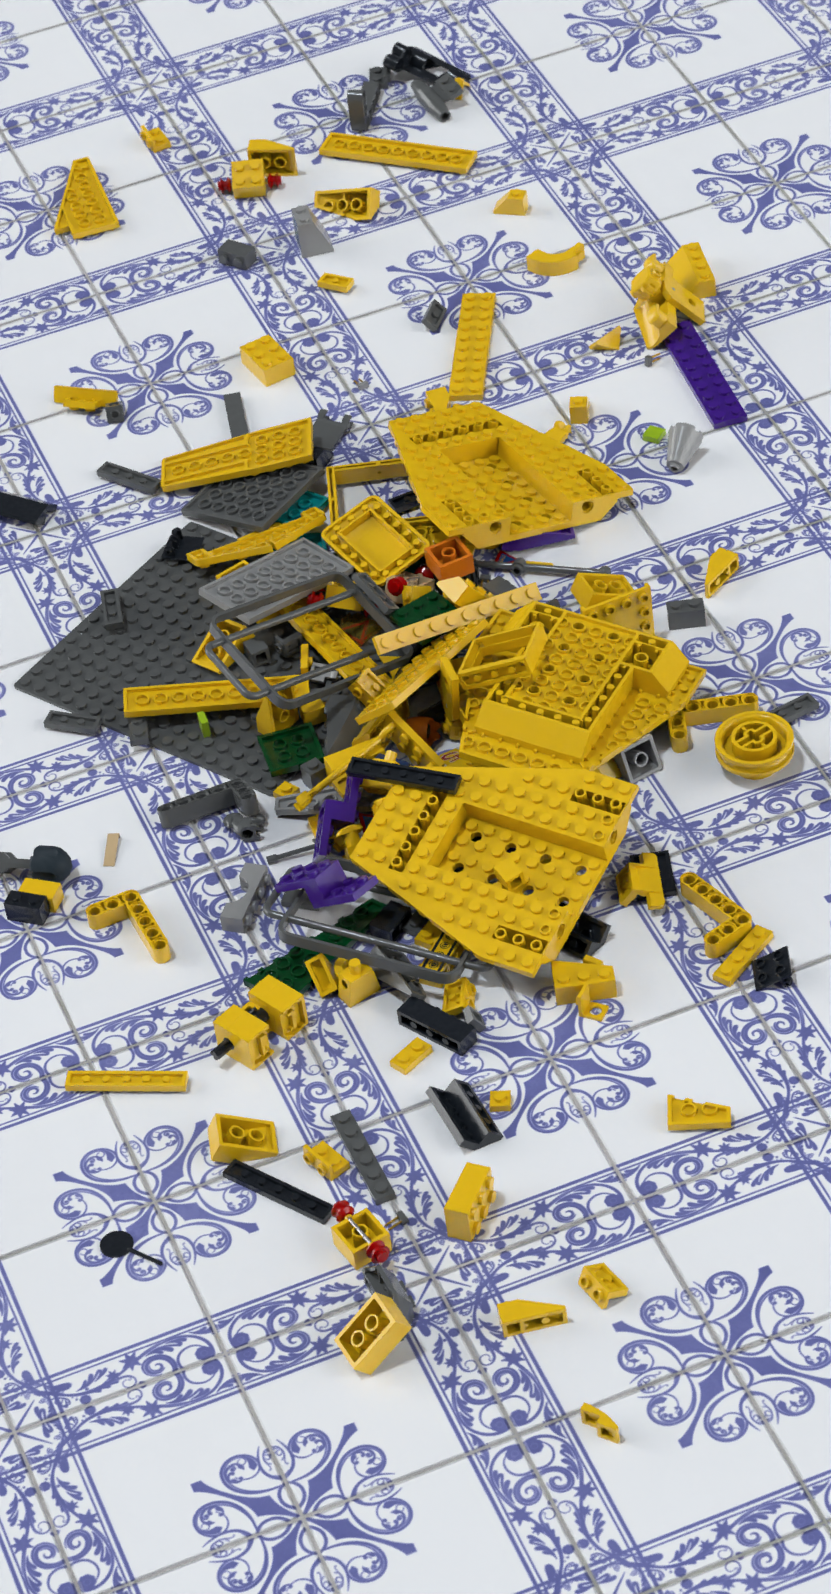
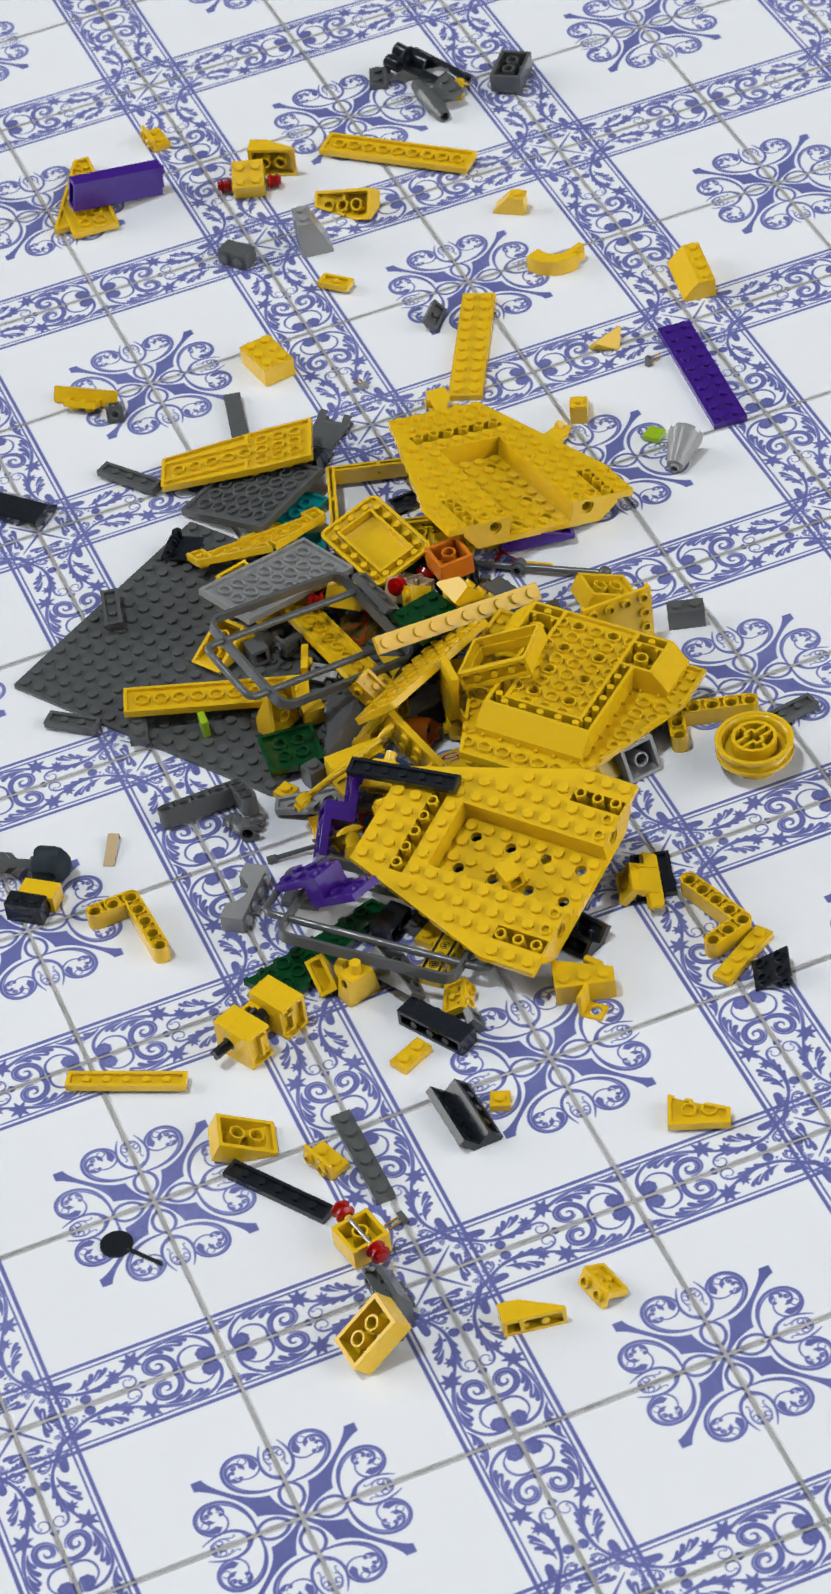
dark grey beam [347,81,381,131] -> none
yellow brick [444,1162,496,1242] -> none
yellow slope [580,1402,620,1444] -> none
yellow piece [630,253,705,350] -> none
yellow slope [704,547,739,599] -> none
none -> dark purple brick [68,159,165,212]
none -> dark grey brick [490,50,533,94]

